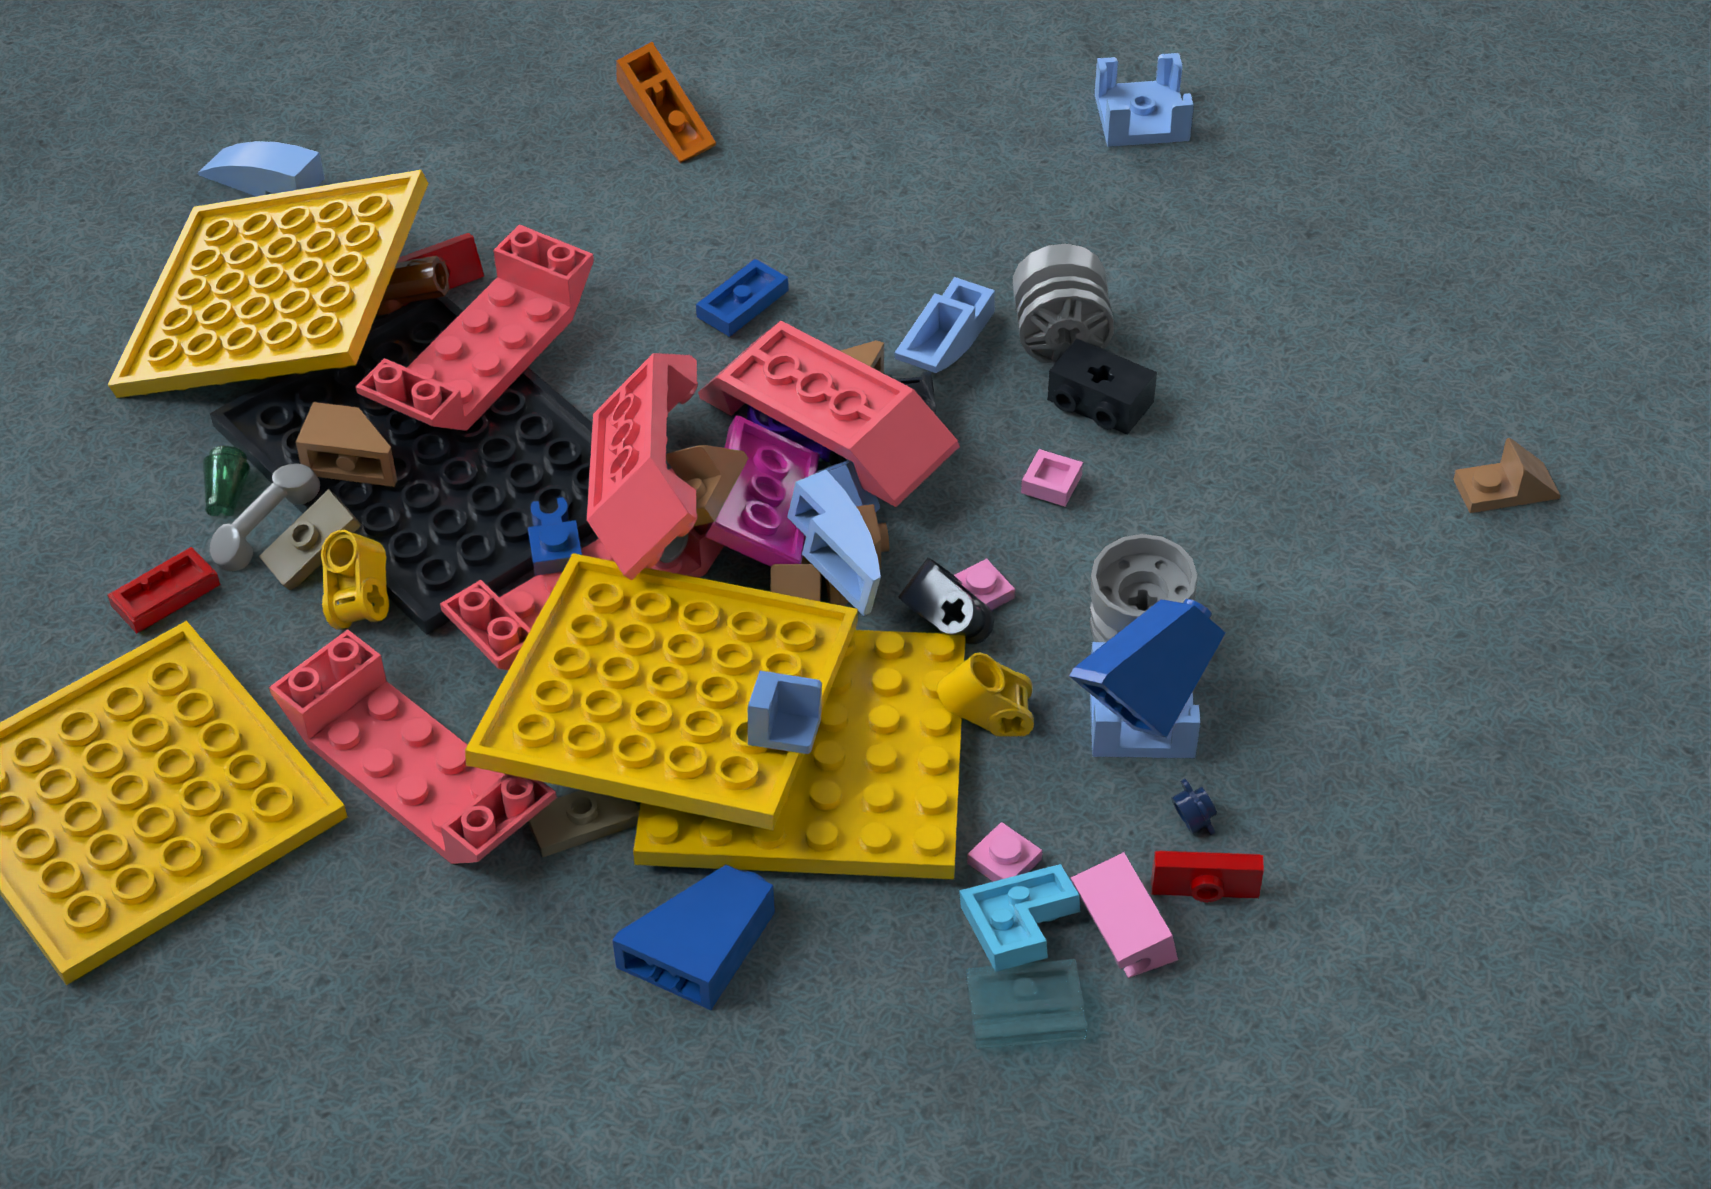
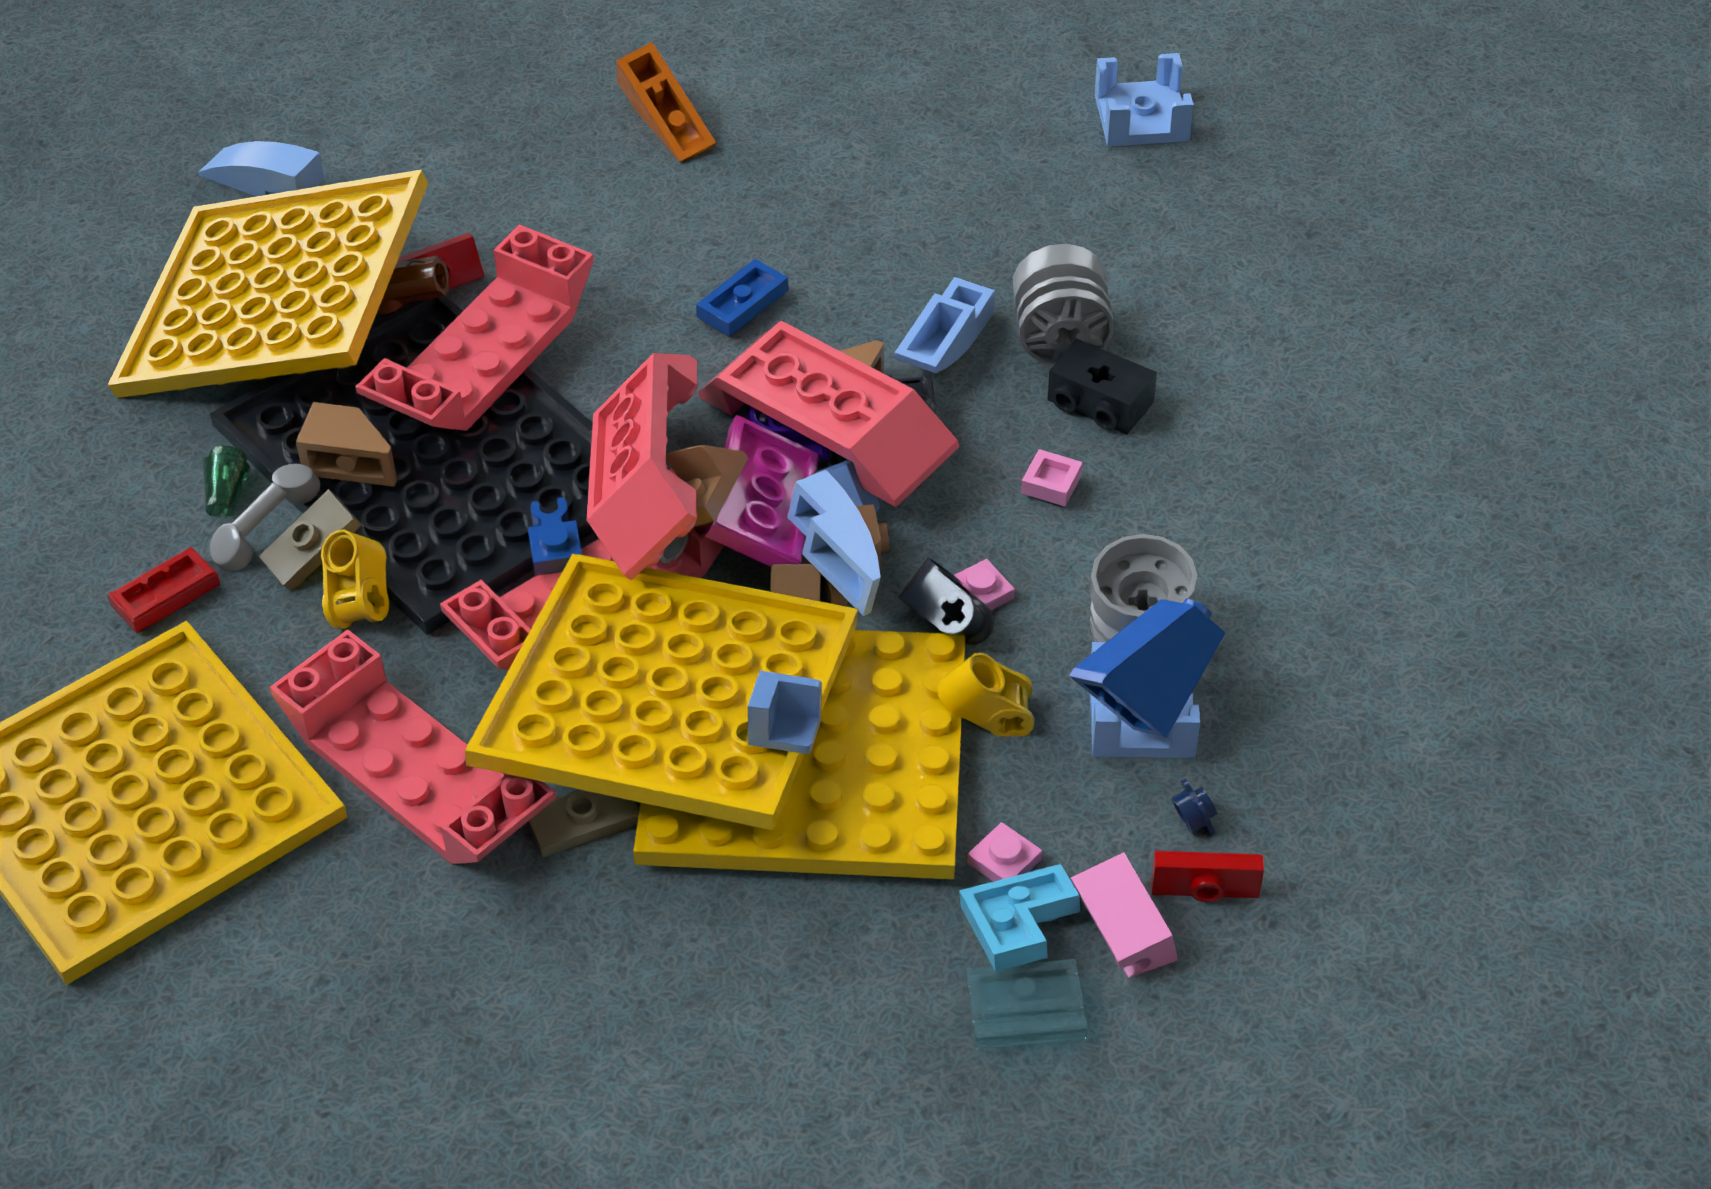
blue slope [612,865,775,1010] -> none
medium nougat slope [1453,438,1561,513] -> none

